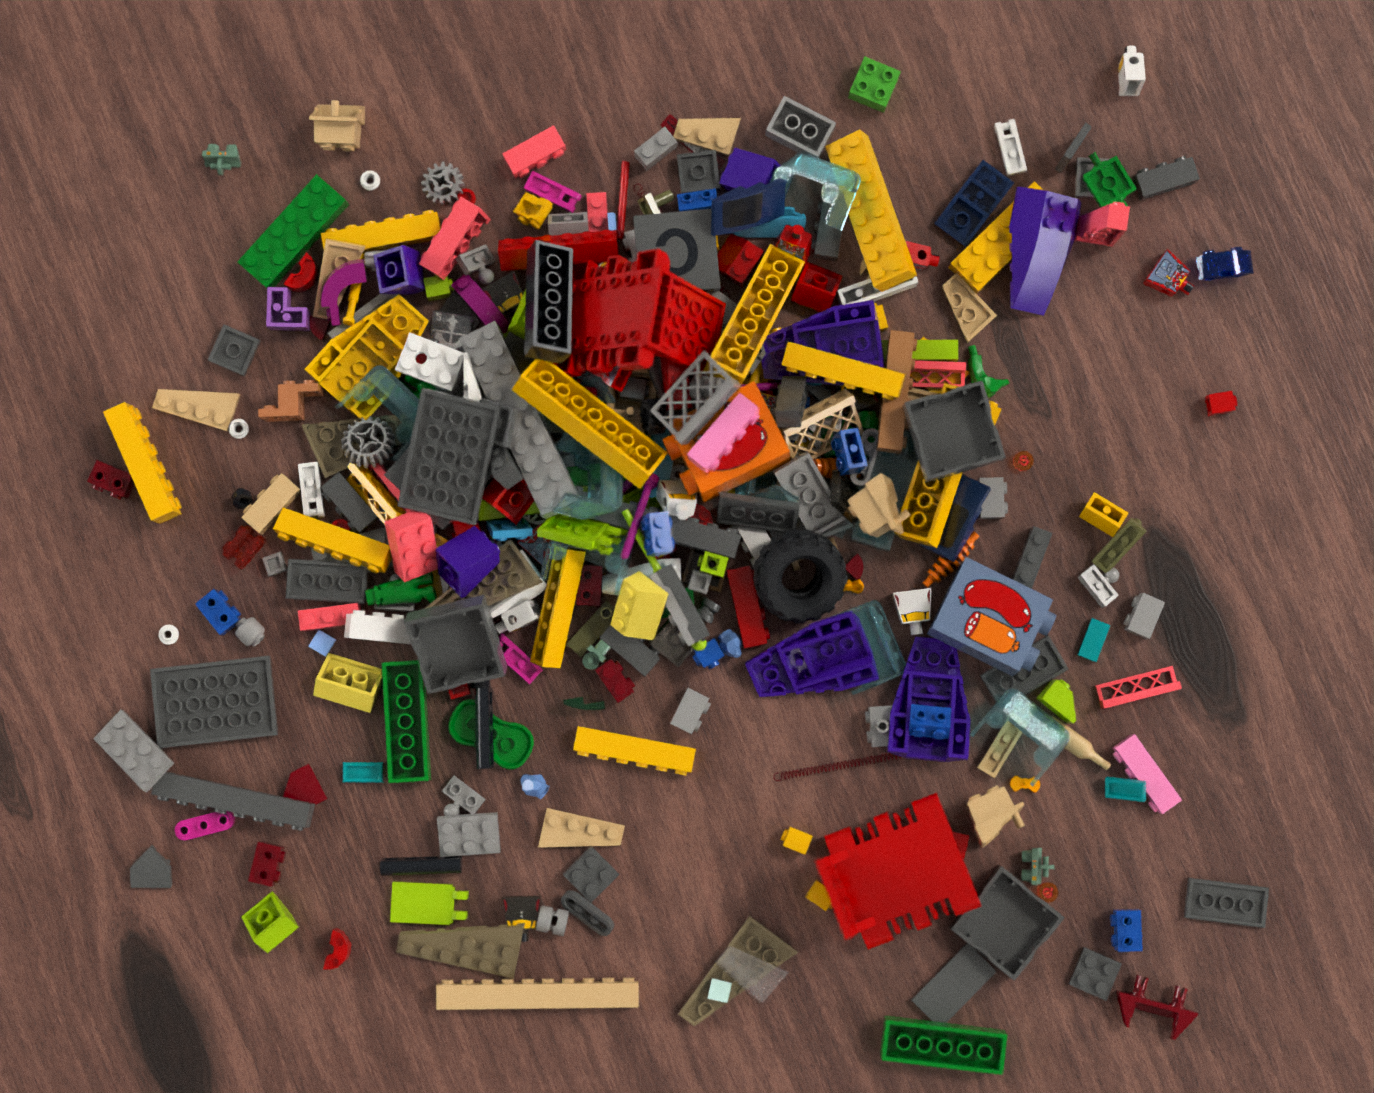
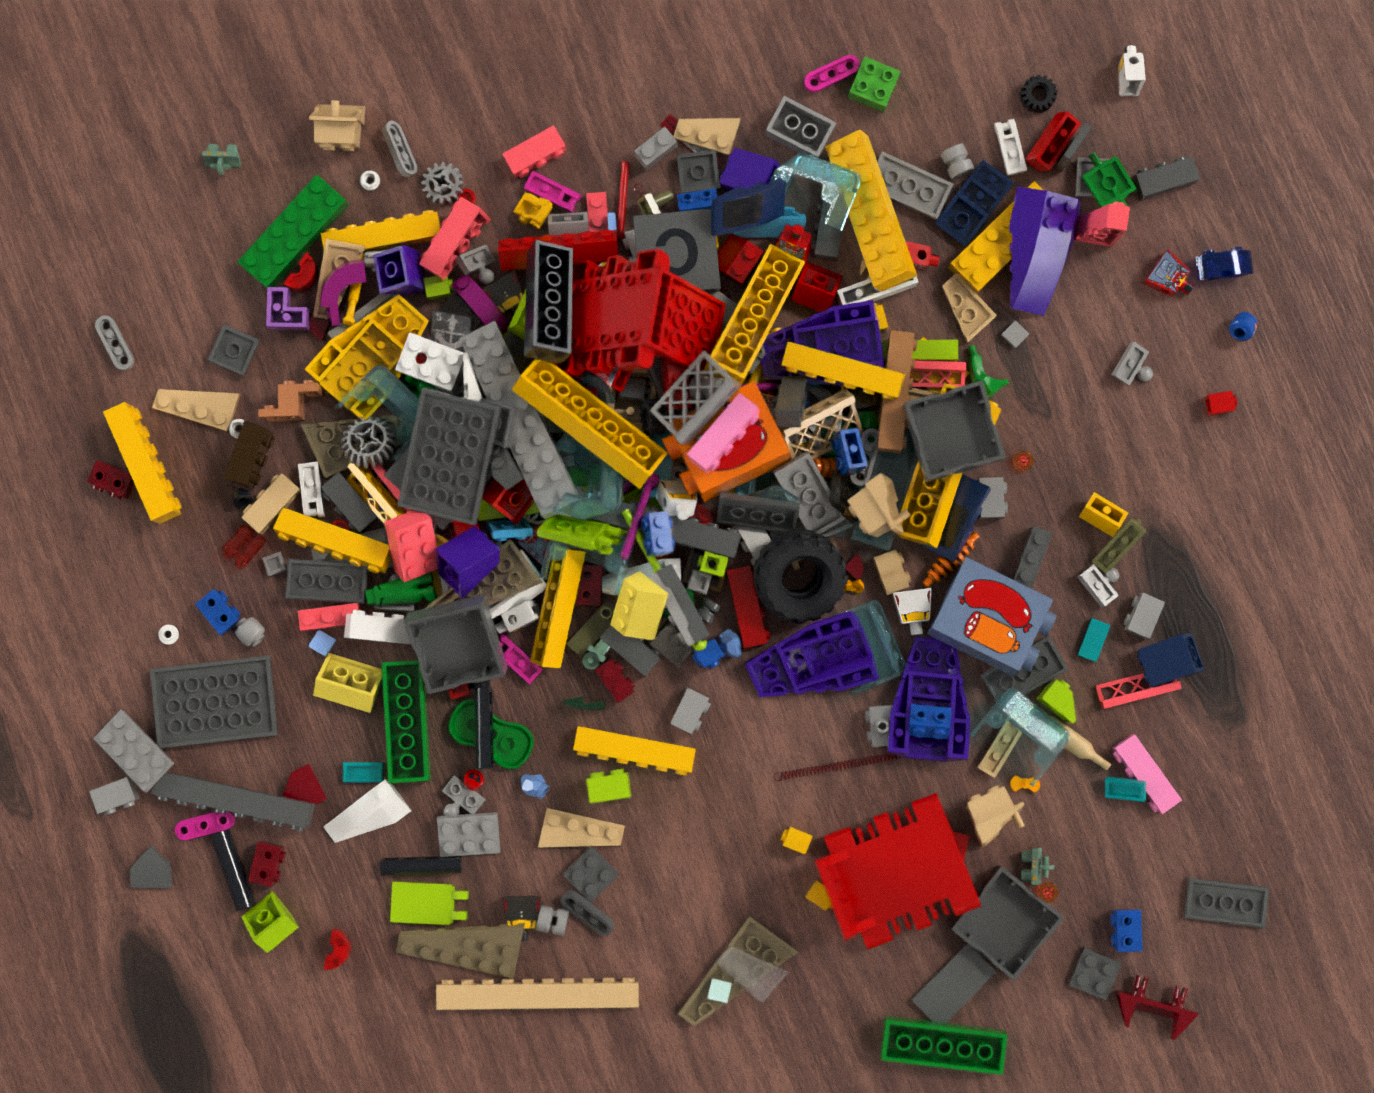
none -> light grey brick [89,777,140,816]
none -> light grey plate [95,316,134,371]
none -> black brick [210,829,256,912]
none -> dark brown brick [224,421,275,489]
none -> white wedge [324,779,412,843]
none -> light grey plate [382,121,417,178]
none -> red tile [463,769,484,791]
none -> lime brick [586,769,632,803]
none -> dark pink plate [804,55,859,93]
none -> tan brick [873,549,911,595]
none -> light grey plate [877,151,953,221]
none -> light grey wheel [940,143,975,180]
none -> light grey tile [1001,320,1029,349]
none -> black tyre [1020,75,1058,113]
none -> red brick [1025,111,1081,172]
none -> light grey plate [1111,341,1153,386]
none -> dark blue slope [1137,633,1205,687]
none -> blue head [1229,312,1258,342]

